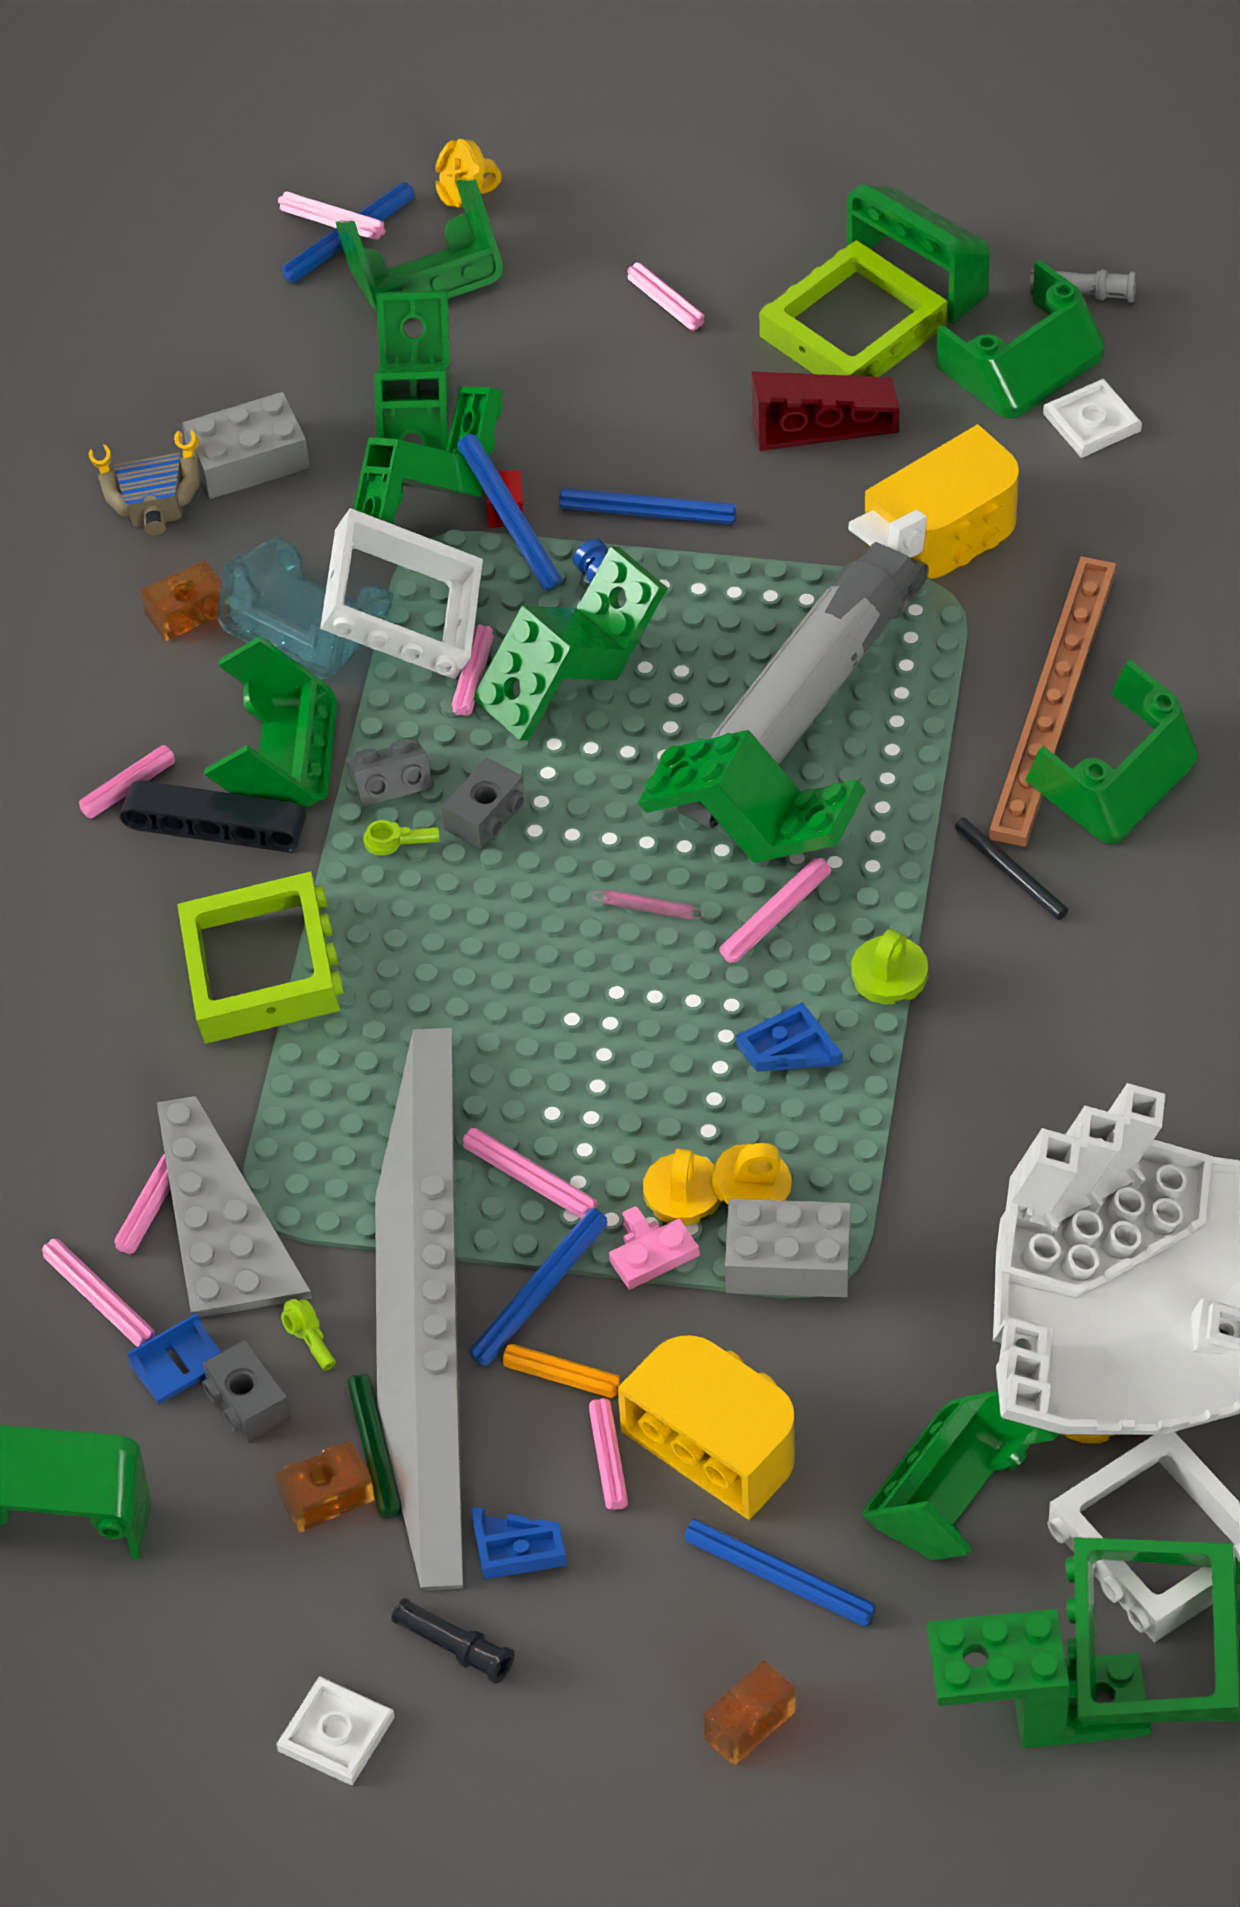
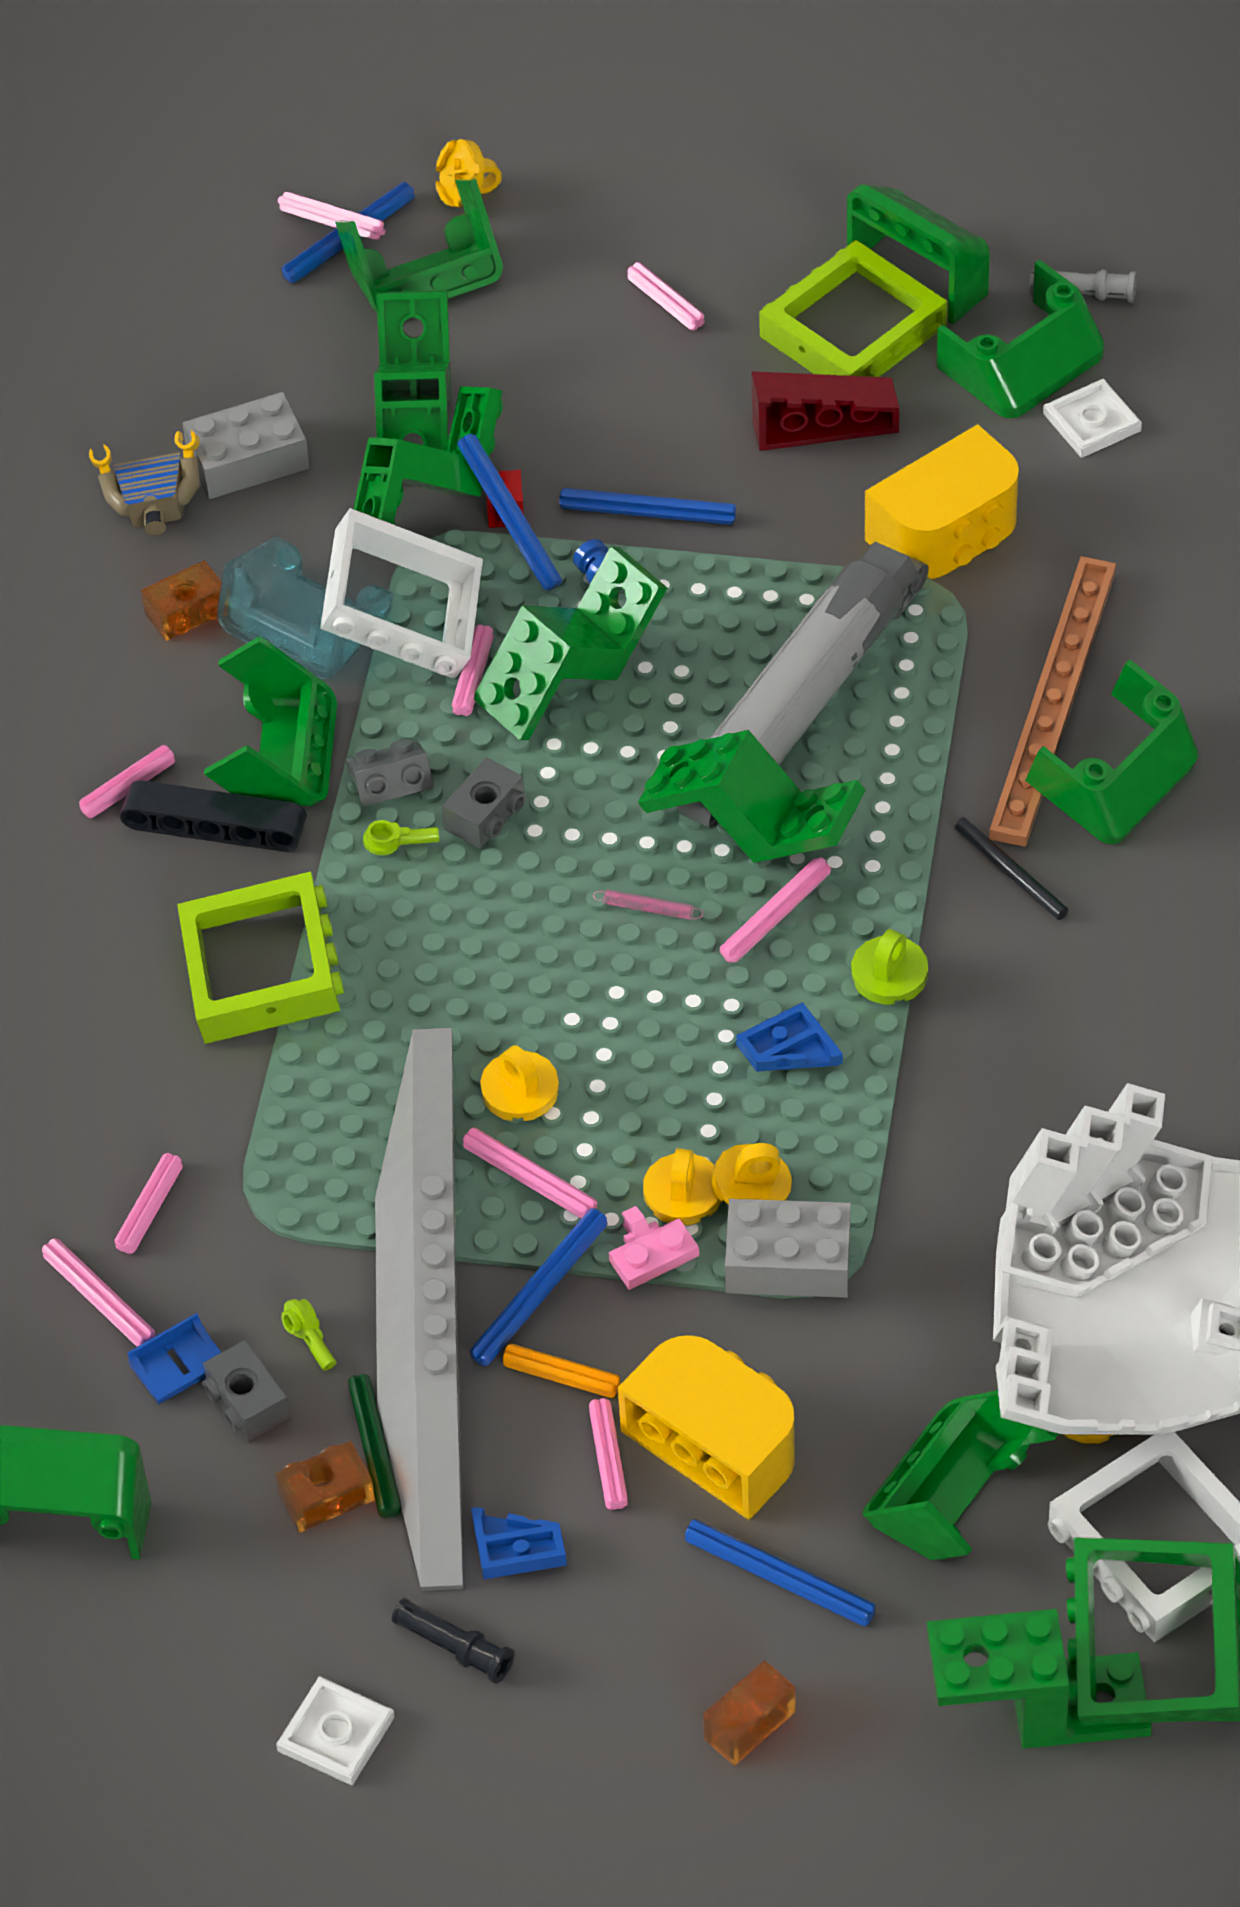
light grey wing [156,1096,312,1318] -> none
white bracket [848,510,927,558] -> none
none -> yellow tile [480,1045,559,1121]

